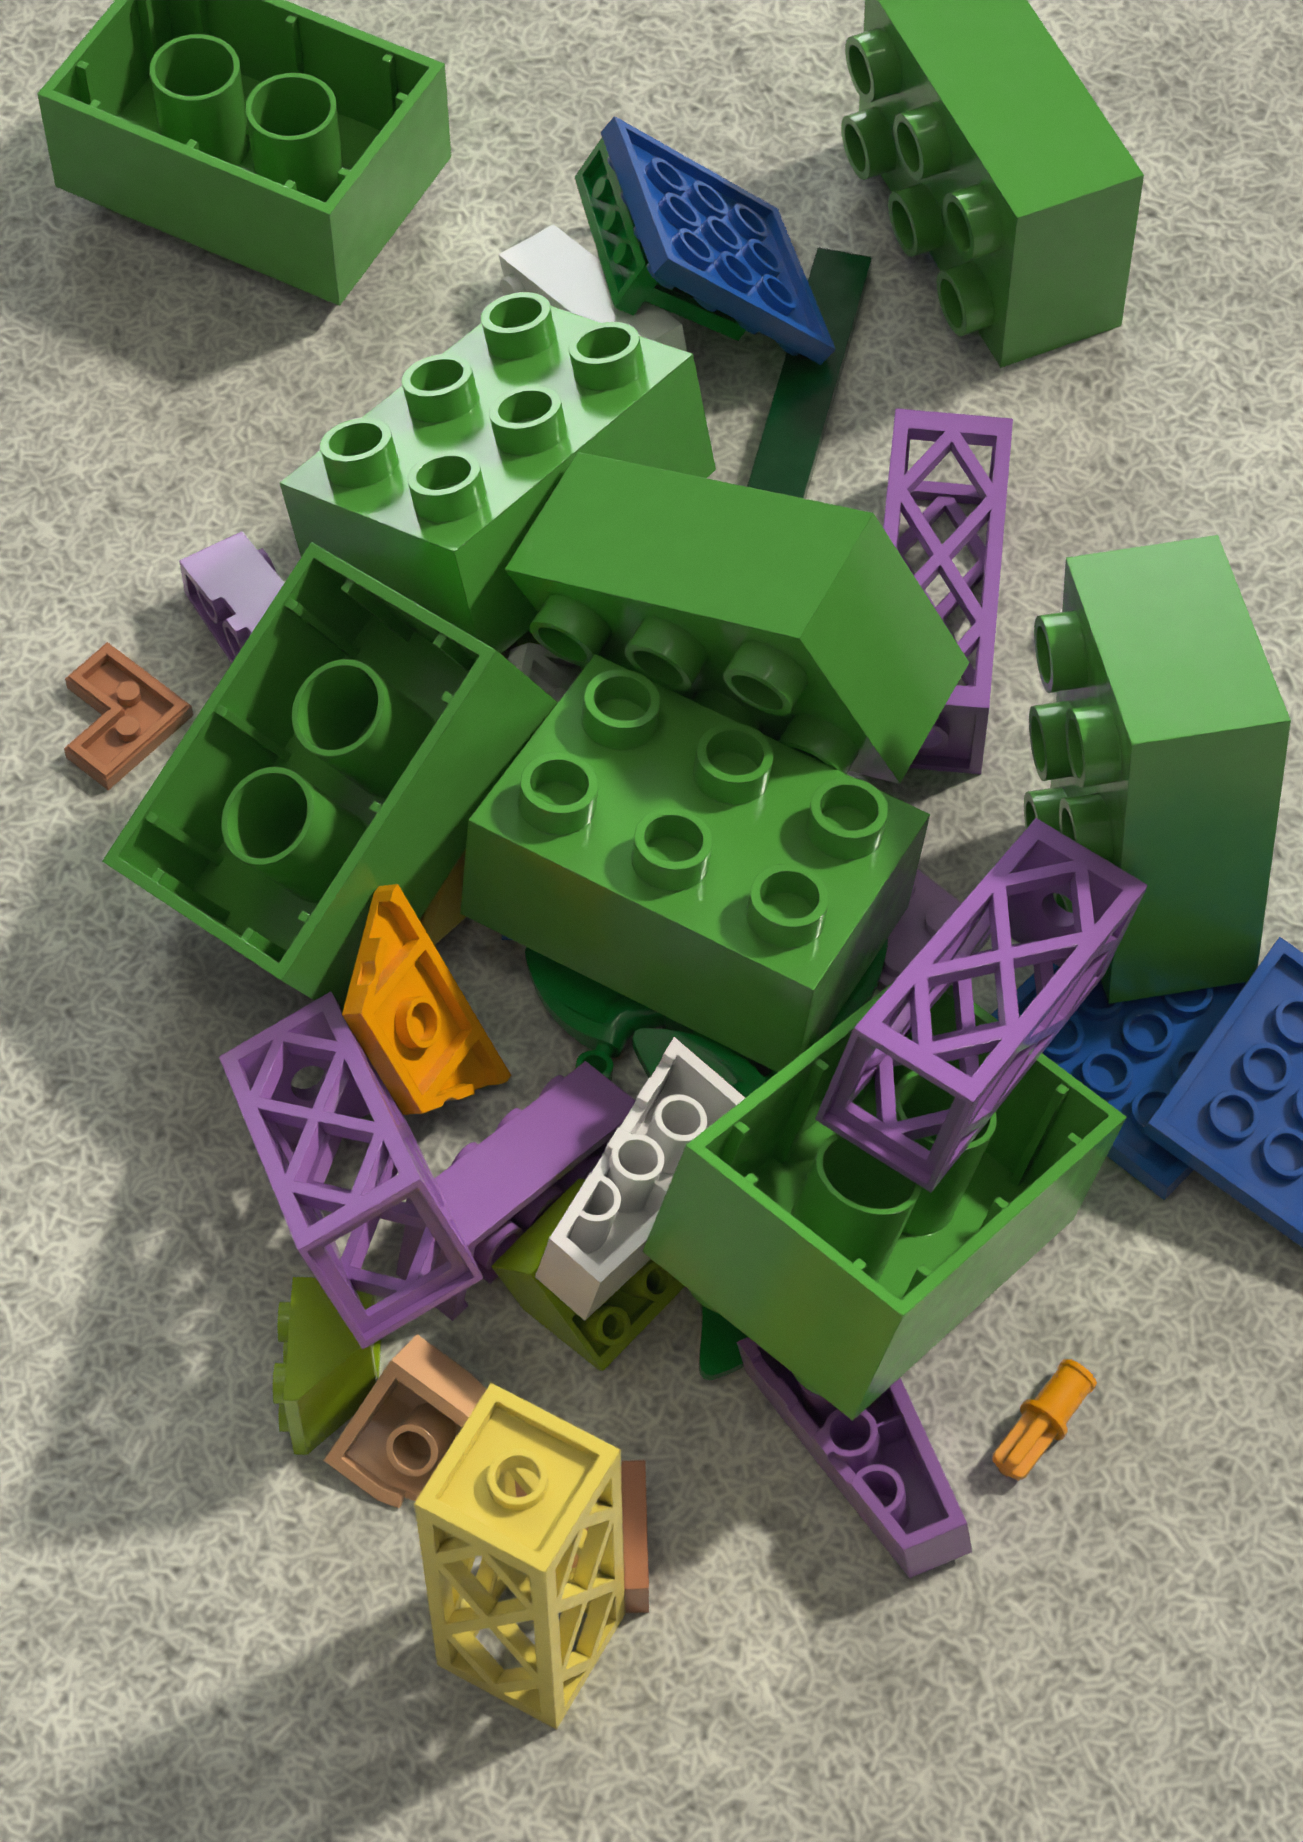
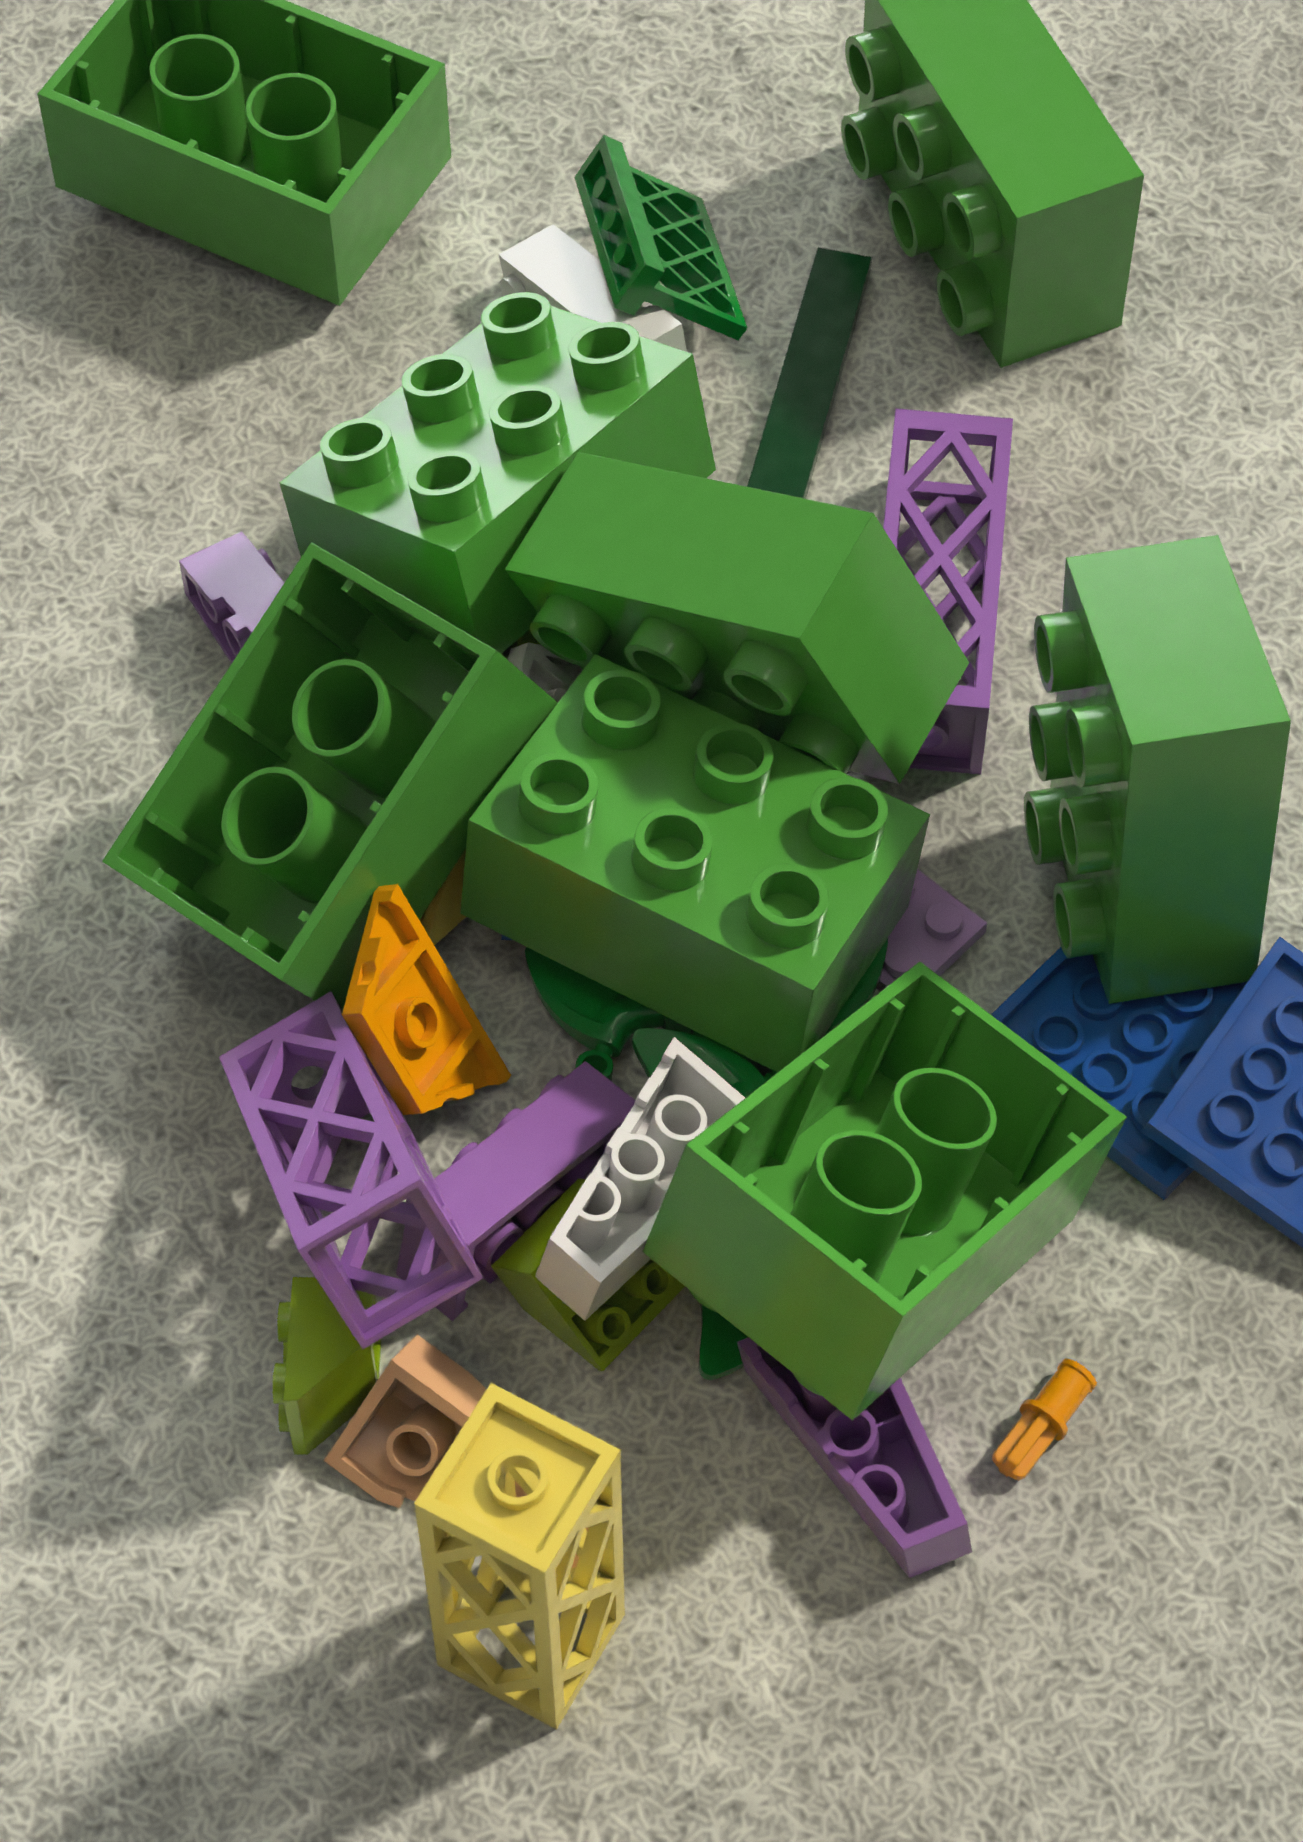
nougat tile [64,642,193,791] -> none
blue plate [600,116,836,365] -> none
nougat tile [621,1460,649,1613] -> none
medium lavender piece [815,818,1148,1192] -> none

